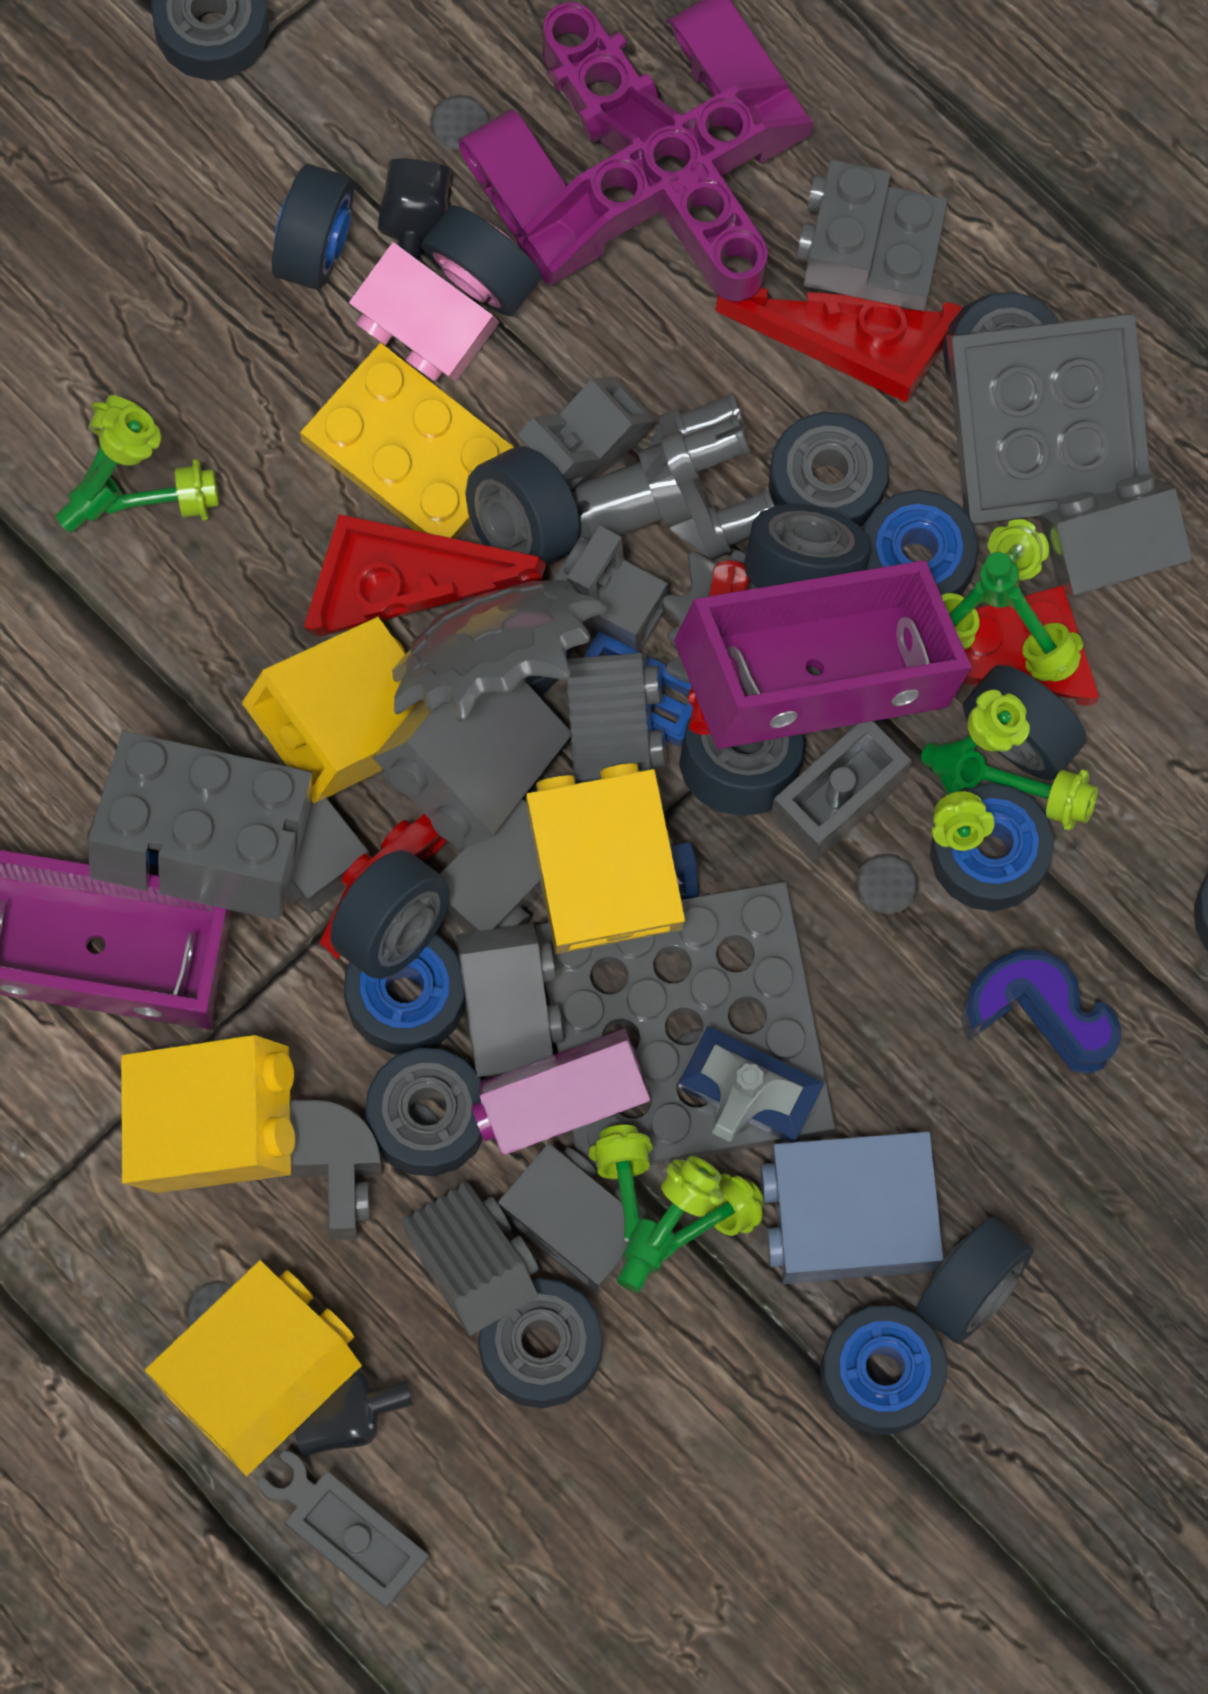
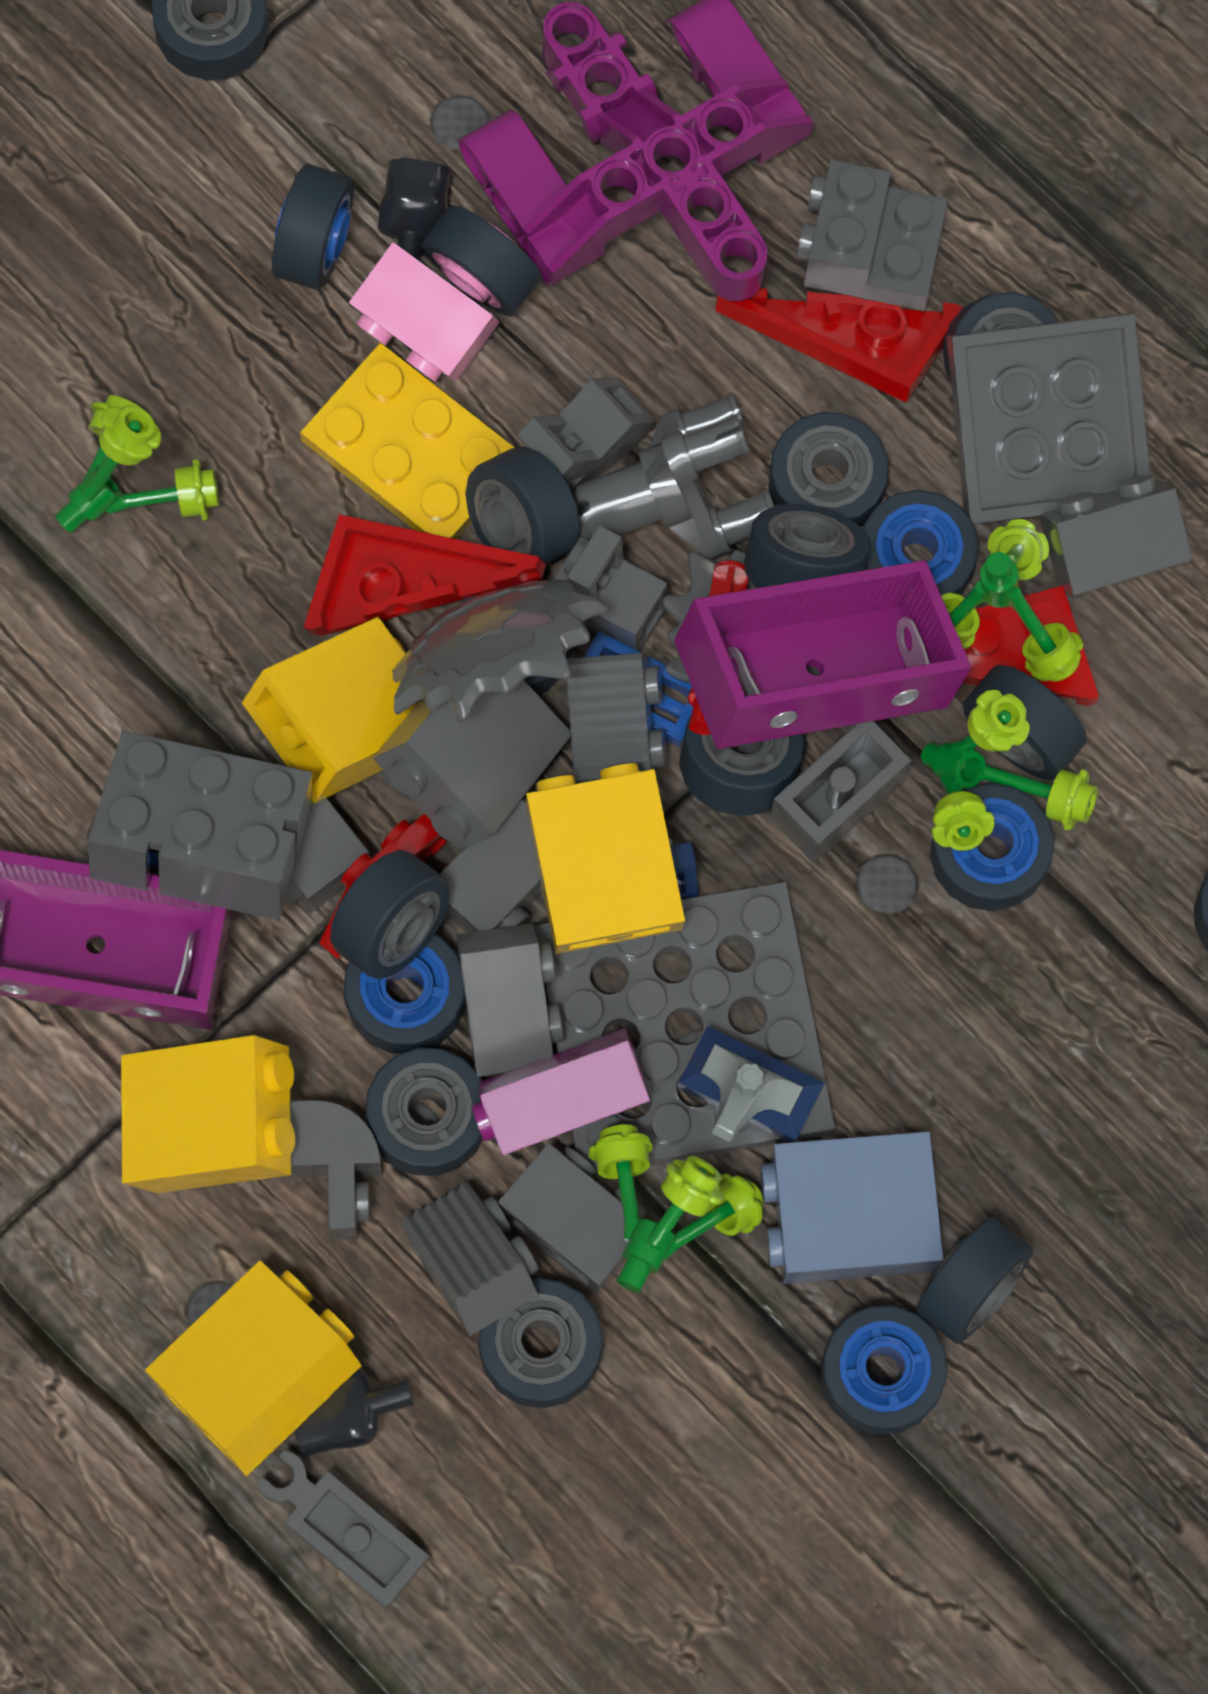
dark blue animal [961,949,1121,1074] -> none

